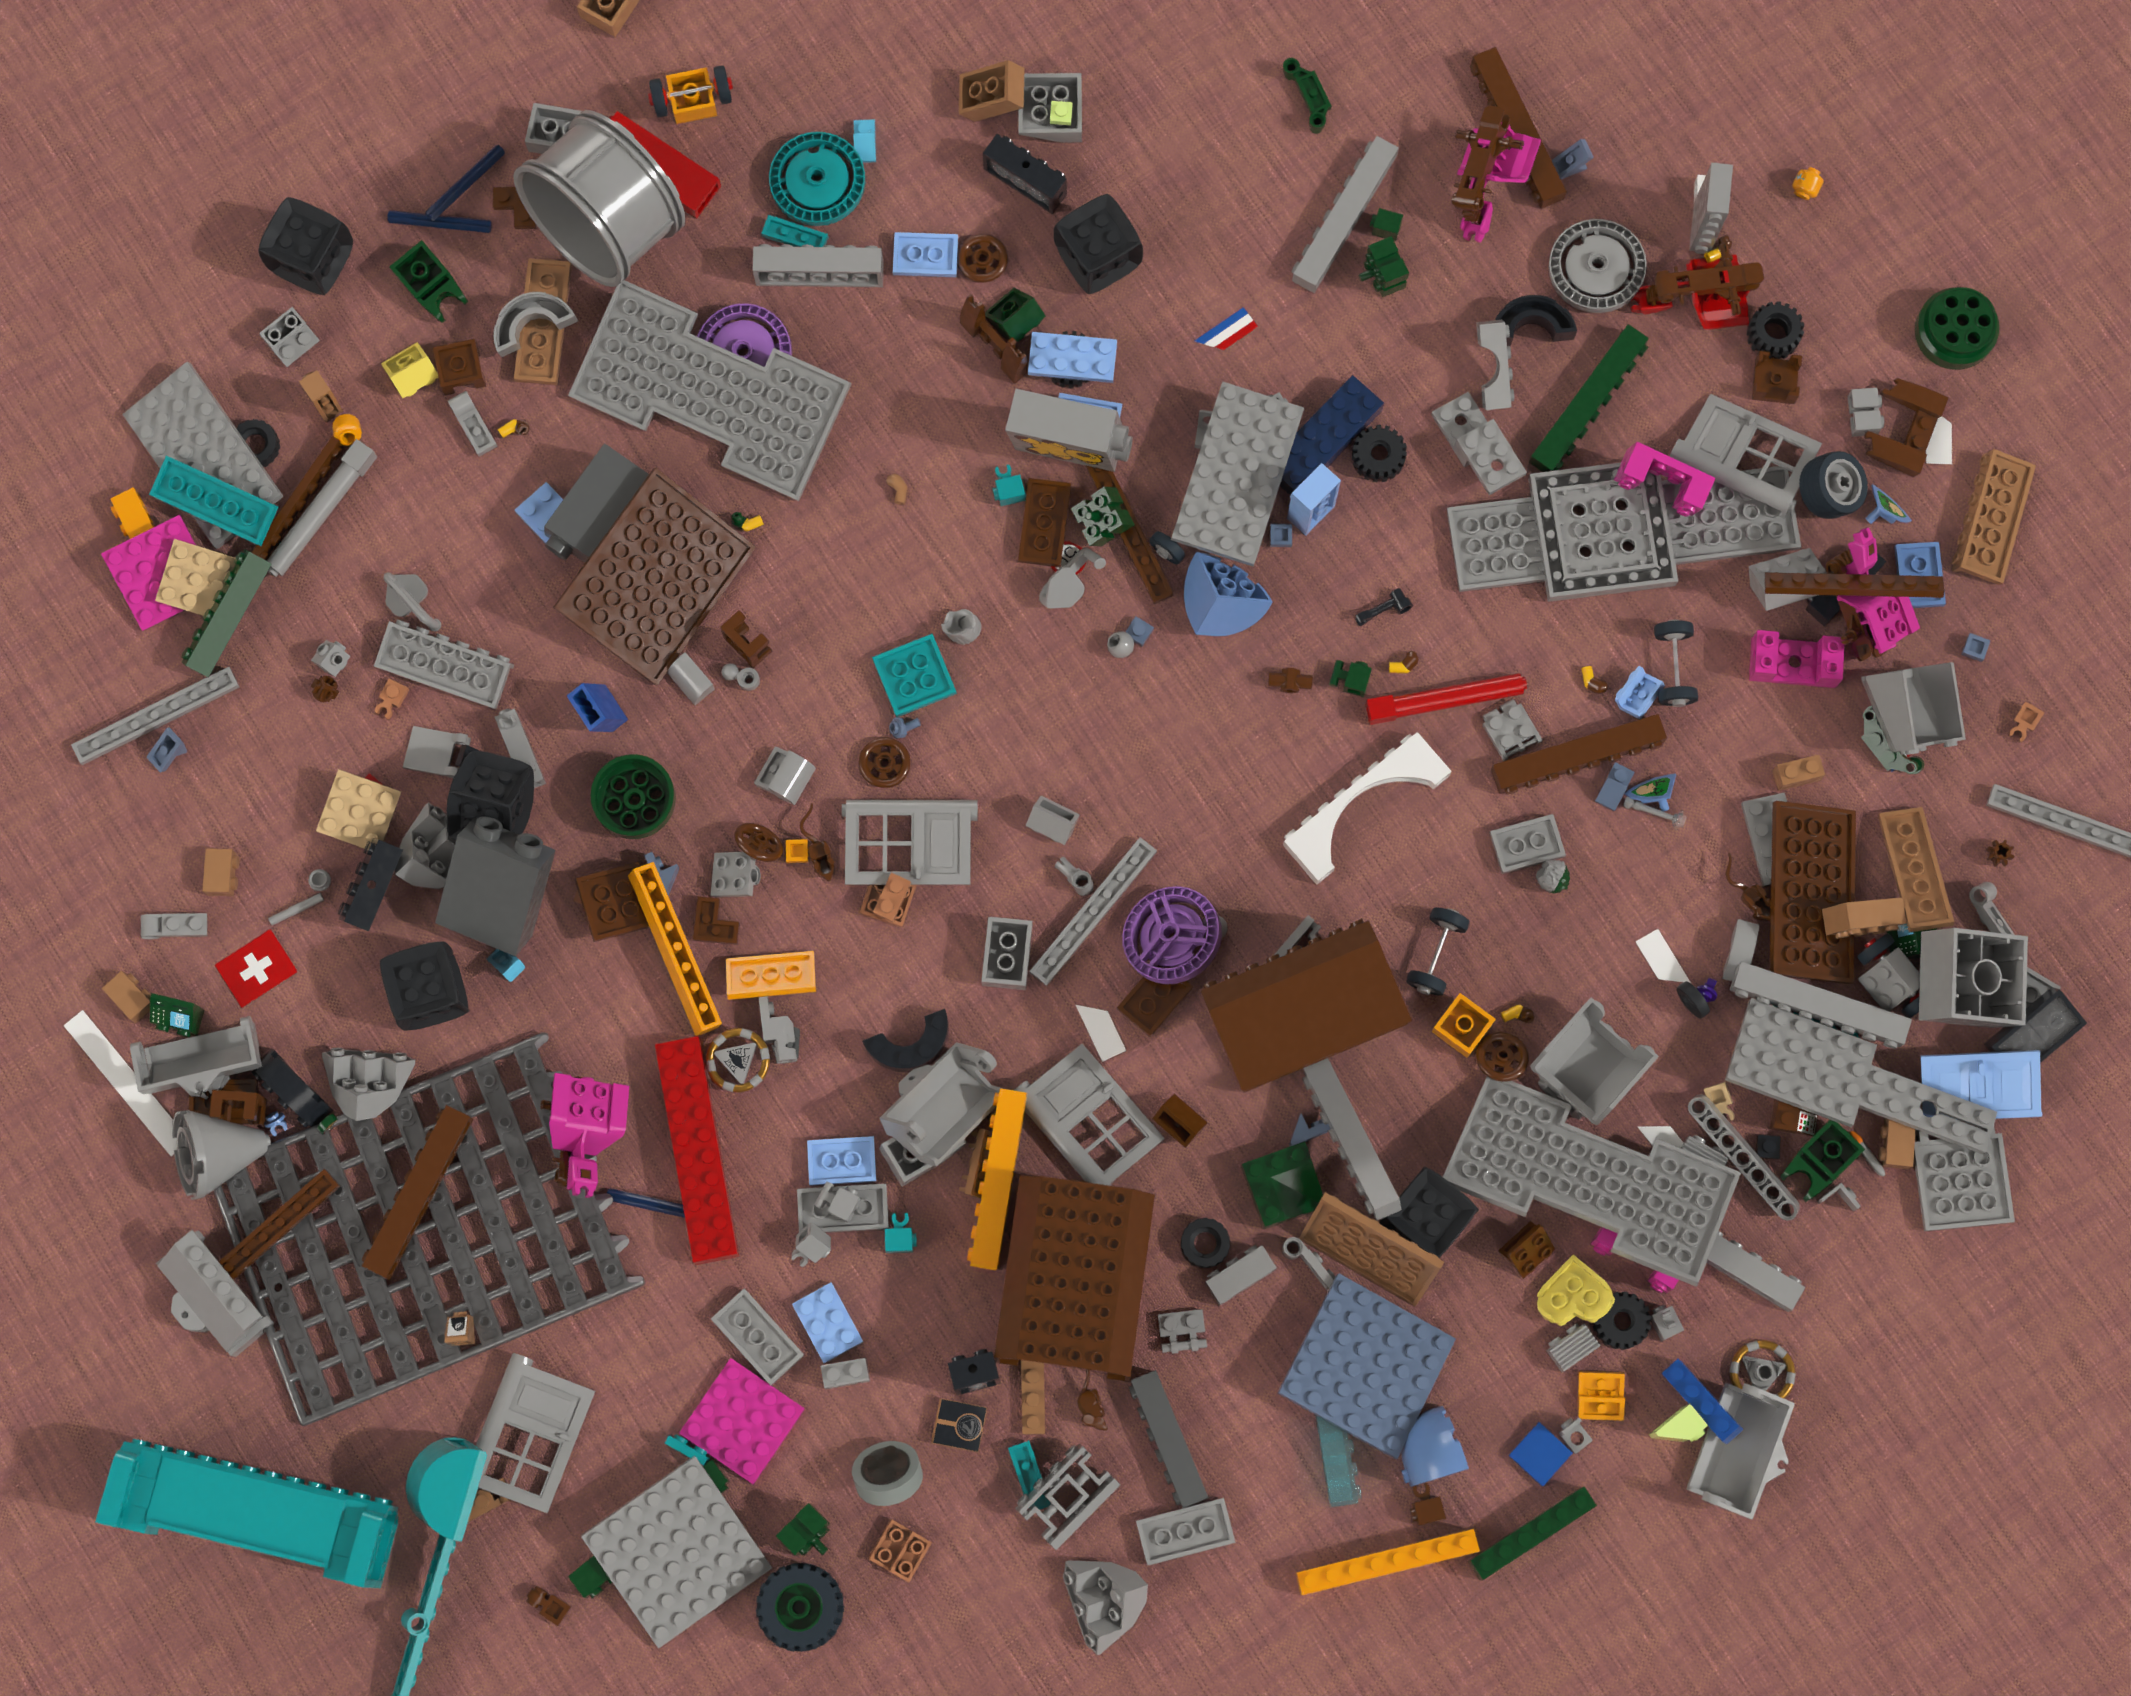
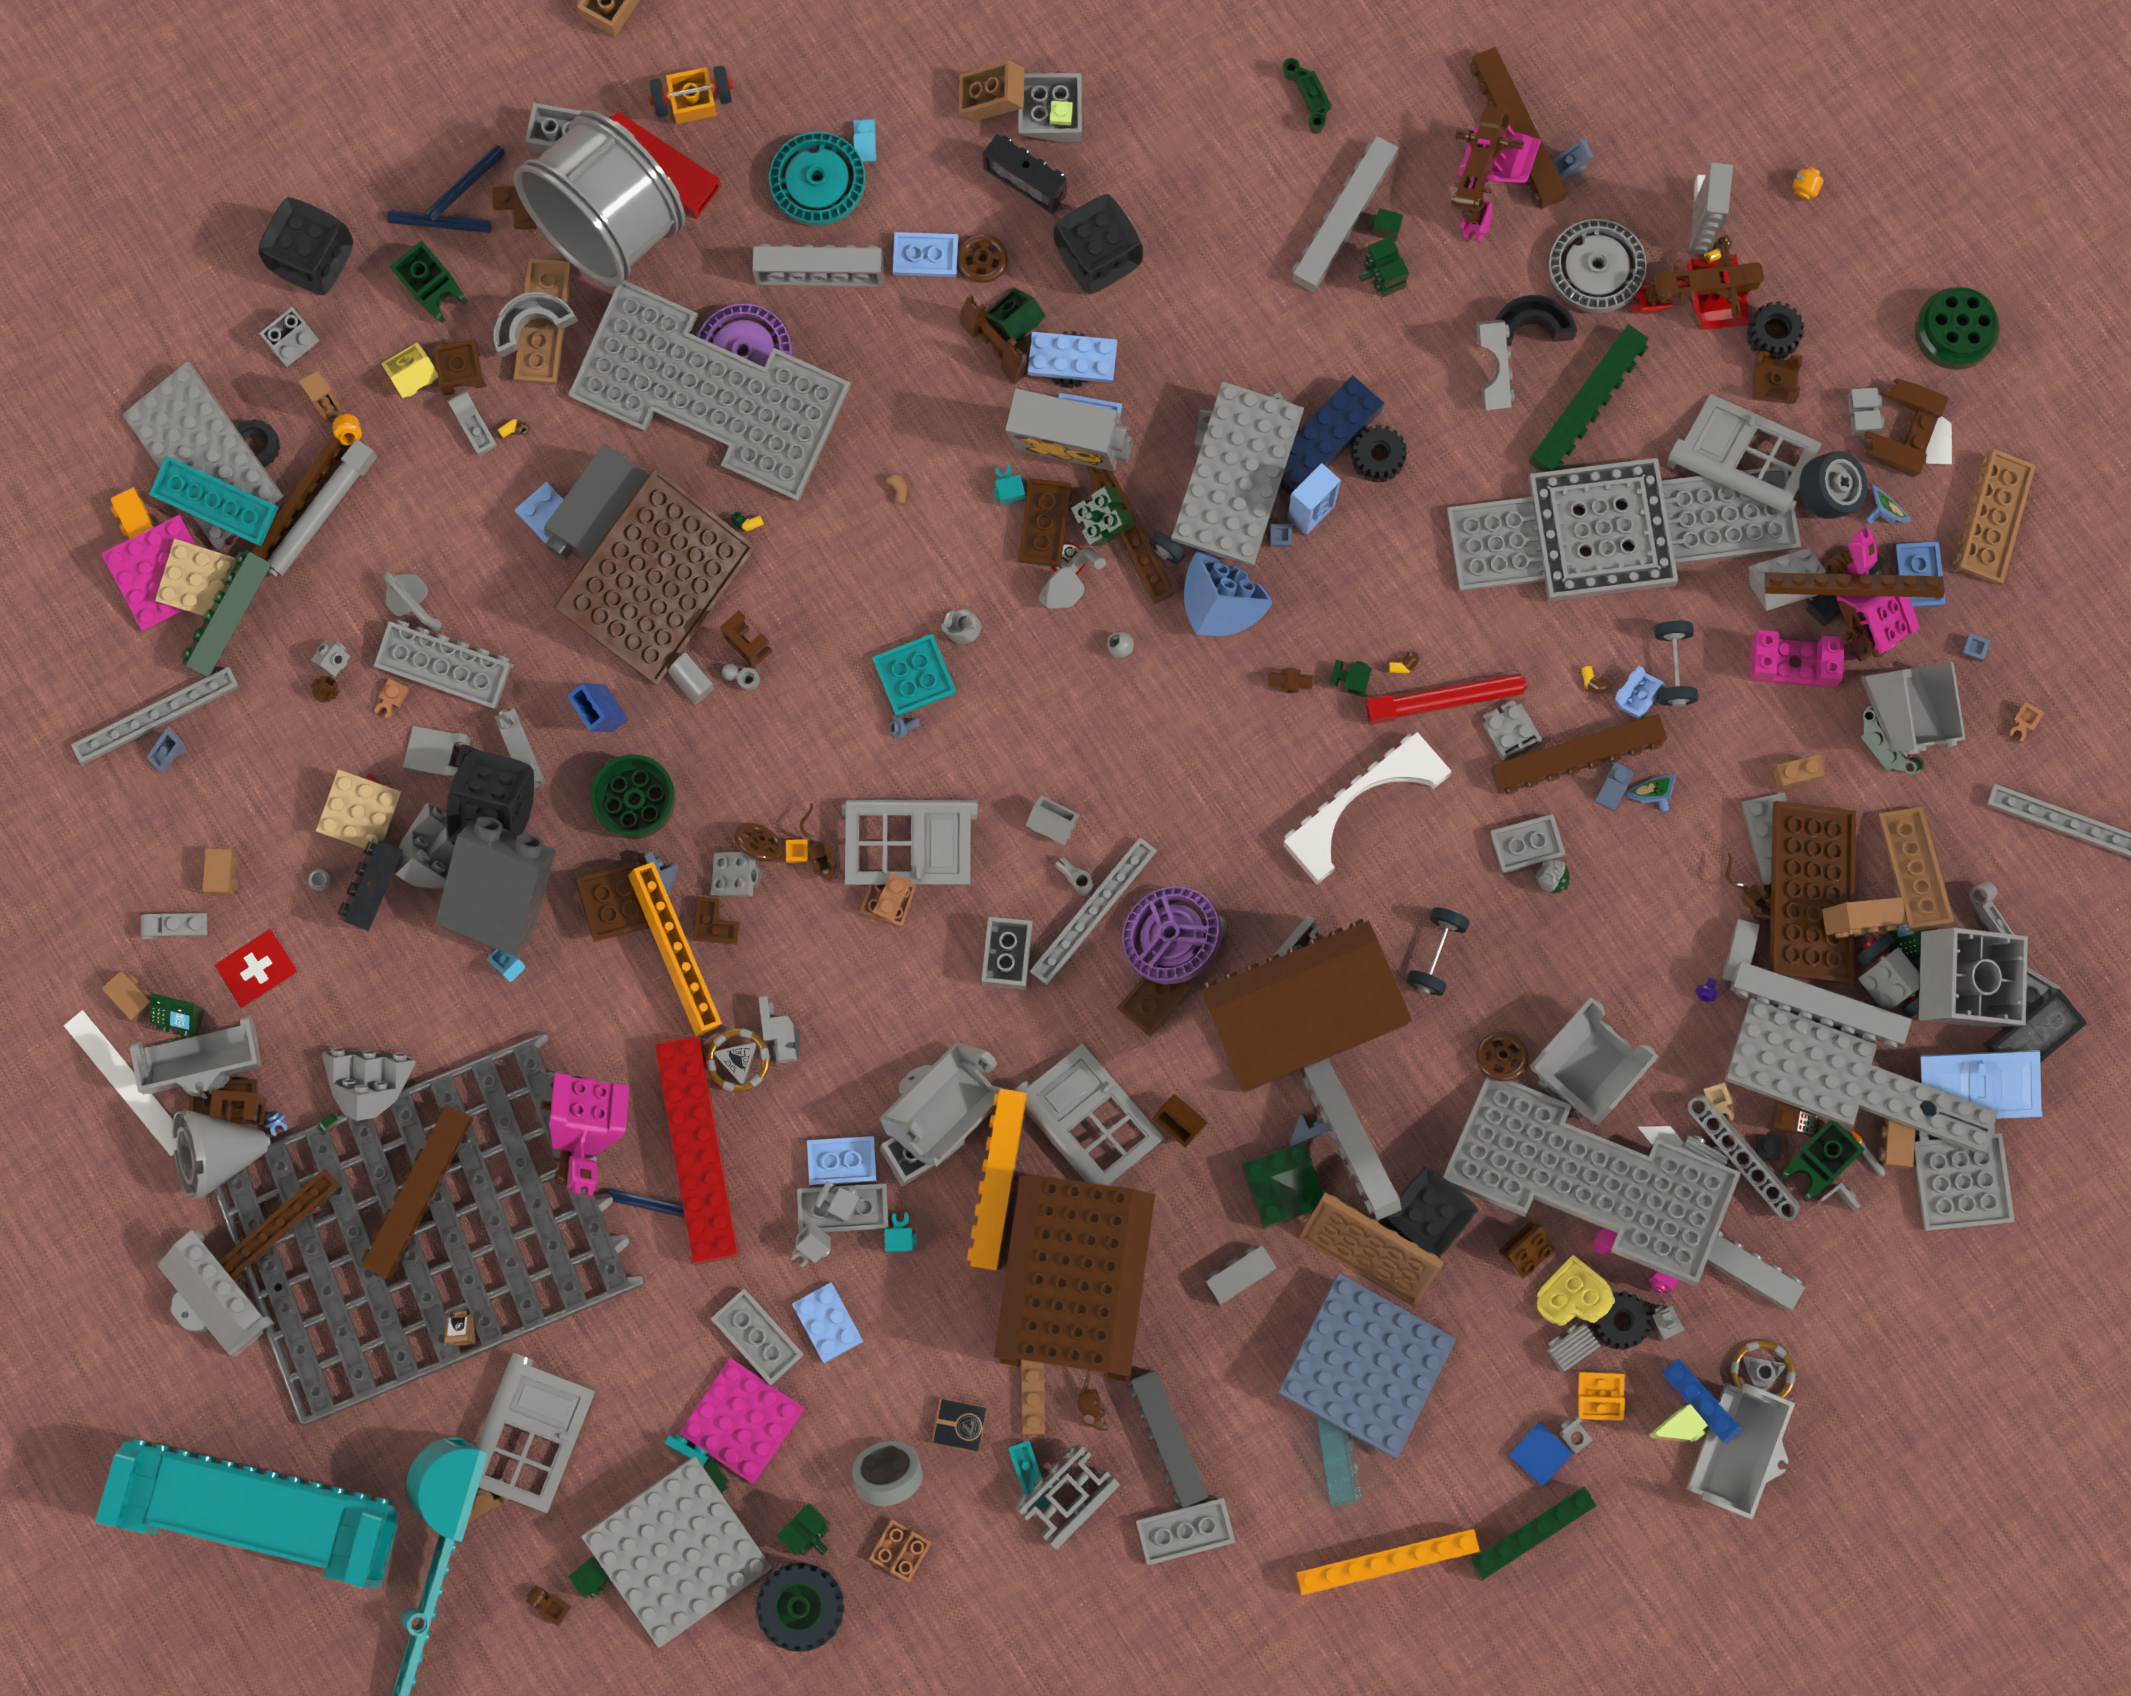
black brick [251,1048,333,1128] -> none
light grey piece [268,893,324,926] -> none
black piece [380,941,469,1031] -> none
light orange plate [726,951,816,1000] -> none
light grey brick [754,746,816,805] -> none
teal plate [761,215,828,247] -> none
light grey brick [821,1358,870,1389] -> none
reddish brown plate [859,737,911,788] -> none
black brick [862,1009,949,1072] -> none
black brick [948,1349,1001,1396] -> none
medium nougat plate [959,1128,992,1199] -> none
light grey brick [1063,1560,1148,1655] -> none
white sticker [1076,1005,1126,1062] -> none
sand blue plate [1126,616,1154,647] -> none
light grey plate [1158,1309,1207,1354] -> none
black tyre [1181,1218,1230,1269] -> none
sticker [1195,307,1258,350] -> none
light grey plate [1282,1237,1336,1291] -> none
black brick [1355,588,1413,626] -> none
medium blue brick [1401,1406,1469,1487] -> none
reddish brown brick [1410,1483,1446,1526] -> none
light grey bracket [1431,392,1527,495] -> none
light orange brick [1431,993,1496,1058] -> none
arm [1500,1005,1535,1023] -> none
dark pink plate [1614,442,1715,517] -> none
light grey piece [1623,797,1687,831] -> none
white sticker [1635,929,1691,983] -> none
black tyre [1677,981,1710,1019] -> none
reddish brown gear [1986,840,2015,867] -> none

